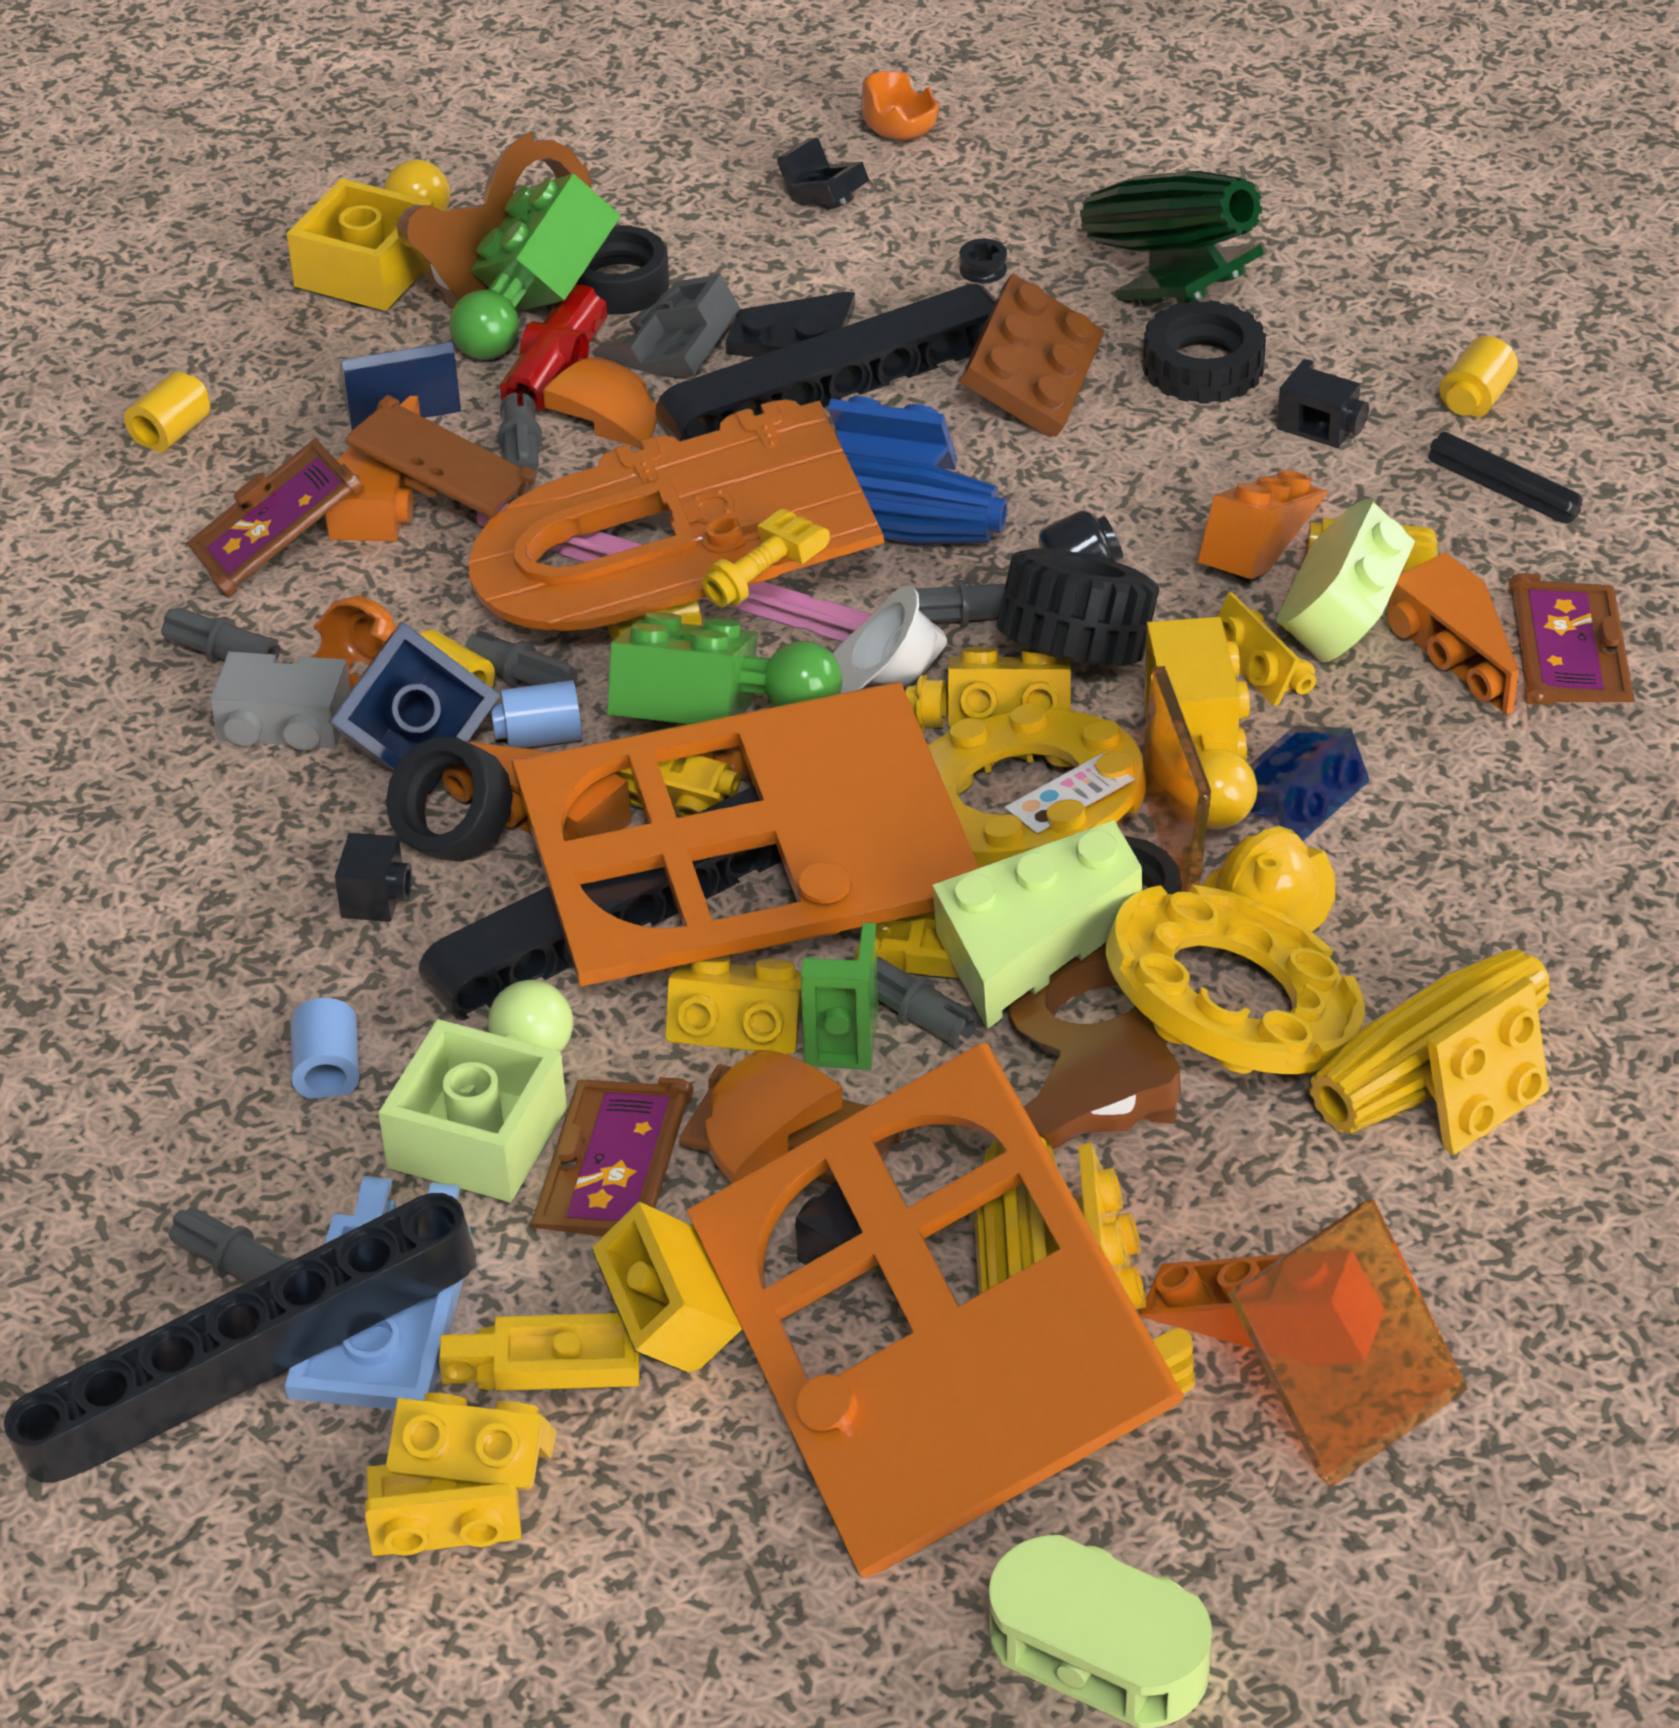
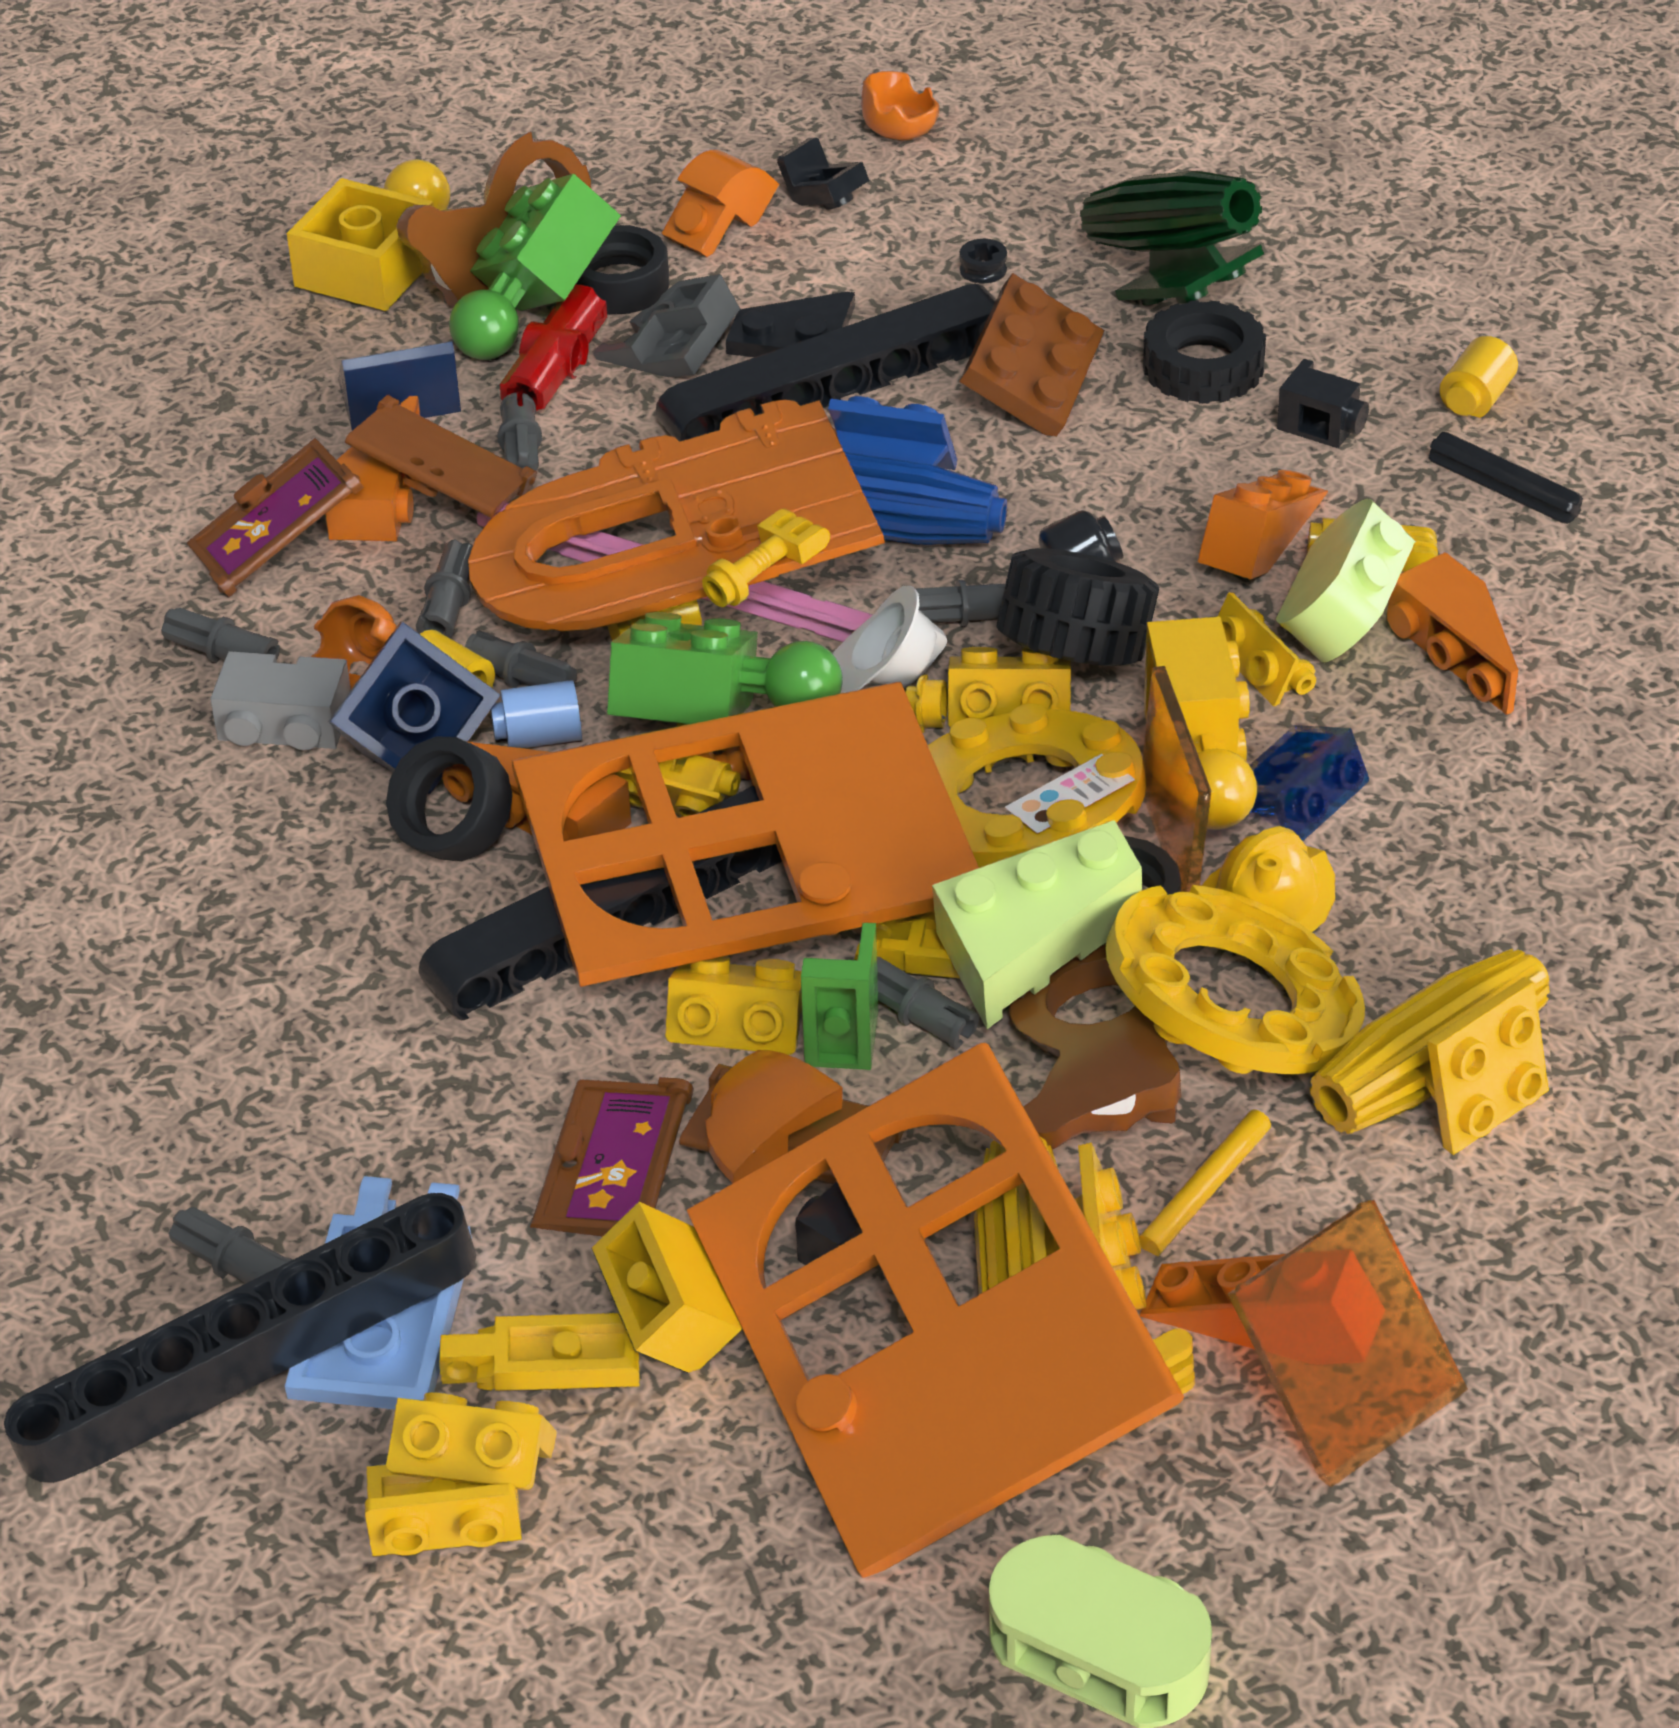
yellow brick [124,371,210,453] -> none
light blue brick [290,998,359,1099] -> none
black plate [335,833,412,922] -> none
yellowish green brick [378,980,573,1203] -> none
orange brick [543,357,657,448] -> none
door [1509,573,1635,704] -> none
none -> dark grey axle [416,539,473,639]
none -> orange brick [661,150,779,257]
none -> yellow bar [1139,1109,1271,1257]

